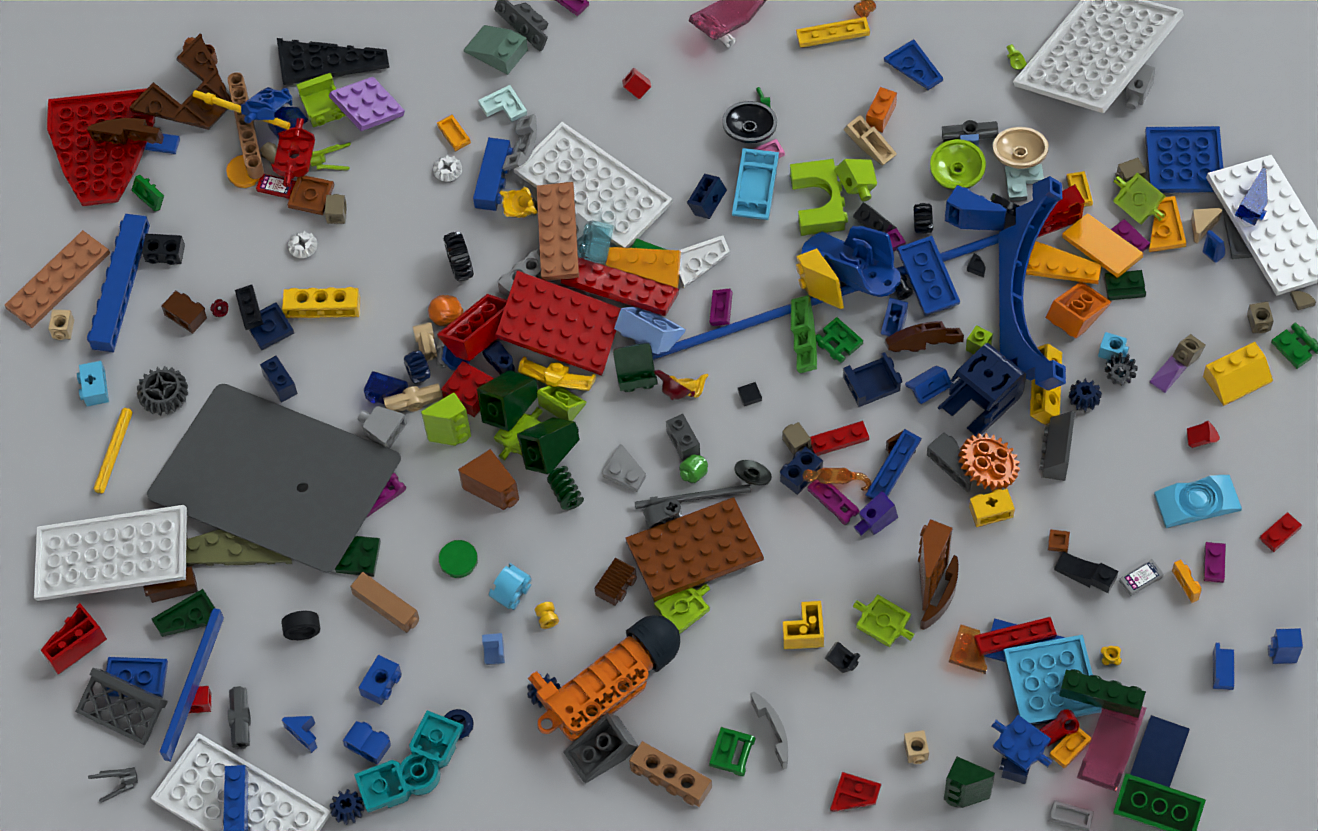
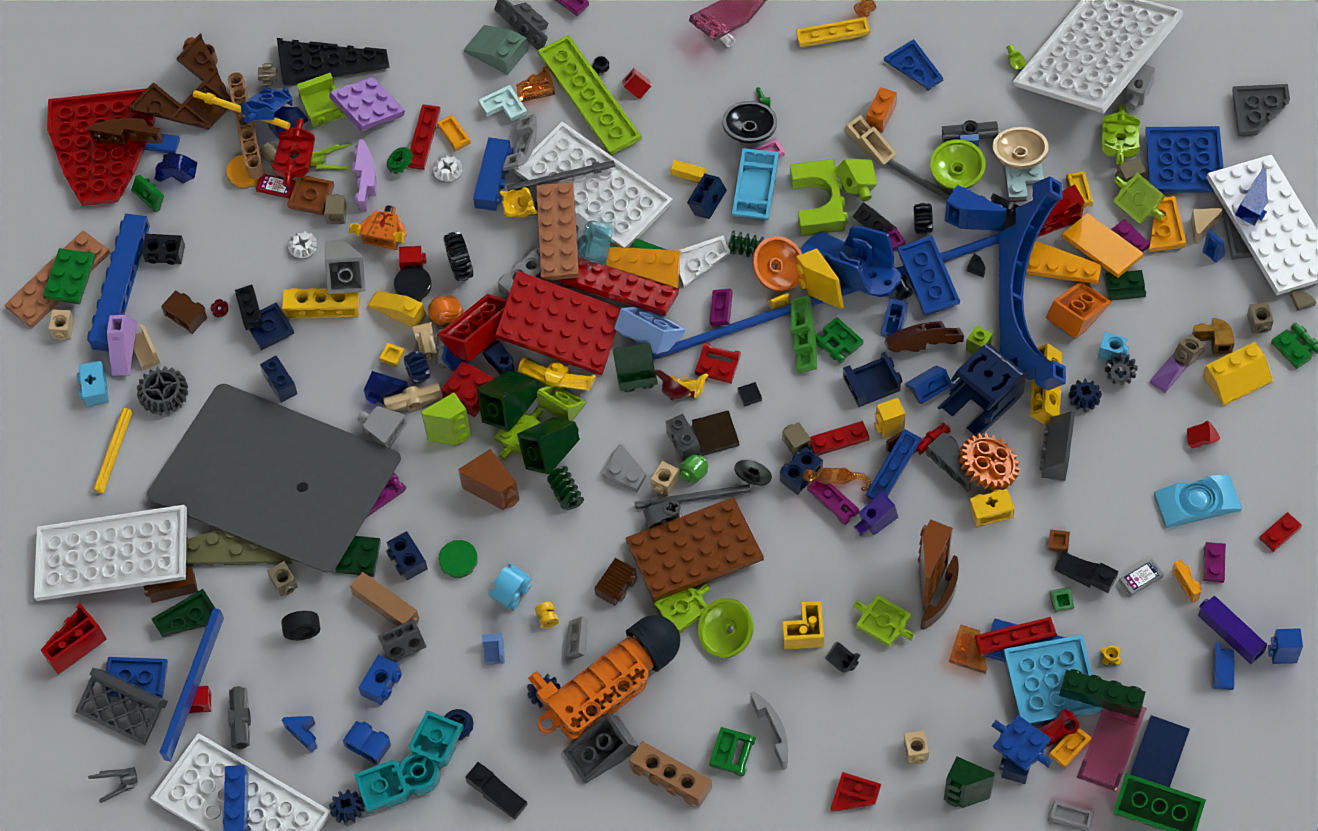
none -> green plate [43,248,96,304]
none -> lavender slope [107,315,137,376]
none -> tan panel [133,323,160,370]
none -> clear blue brick [154,153,197,183]
none -> dark tan gear [258,63,278,85]
none -> dark tan brick [267,561,298,596]
none -> light grey slope [325,240,366,294]
none -> orange torso [349,205,407,250]
none -> lavender slope [352,139,377,211]
none -> yellow slope [368,291,425,328]
none -> dark grey brick [378,619,427,662]
none -> yellow plate [379,343,405,367]
none -> dark blue brick [386,531,428,580]
none -> green gear [387,147,413,174]
none -> black tile [394,266,432,302]
none -> red brick [399,246,427,270]
none -> red tile [408,104,441,170]
none -> black slope [465,762,528,820]
none -> dark grey bar [507,160,615,191]
none -> clear orange wing [516,66,555,102]
none -> lime plate [538,35,642,156]
none -> light grey plate [565,616,588,660]
none -> black plate [592,56,610,73]
none -> tan brick [651,461,680,496]
none -> yellow piece [671,159,707,183]
none -> dark brown tile [692,410,740,455]
none -> red plate [695,343,741,384]
none -> lime dish [698,598,754,658]
none -> dark green piece [729,230,764,257]
none -> orange dish [752,236,802,292]
none -> yellow slope [767,293,789,310]
none -> yellow brick [874,398,906,439]
none -> dark grey bar [888,159,951,200]
none -> red pin [916,422,951,455]
none -> green slope [1049,587,1074,612]
none -> lime plate [1102,105,1140,165]
none -> pearl gold brick [1192,318,1235,354]
none -> dark purple brick [1198,595,1267,665]
none -> dark grey plate [1232,84,1290,136]

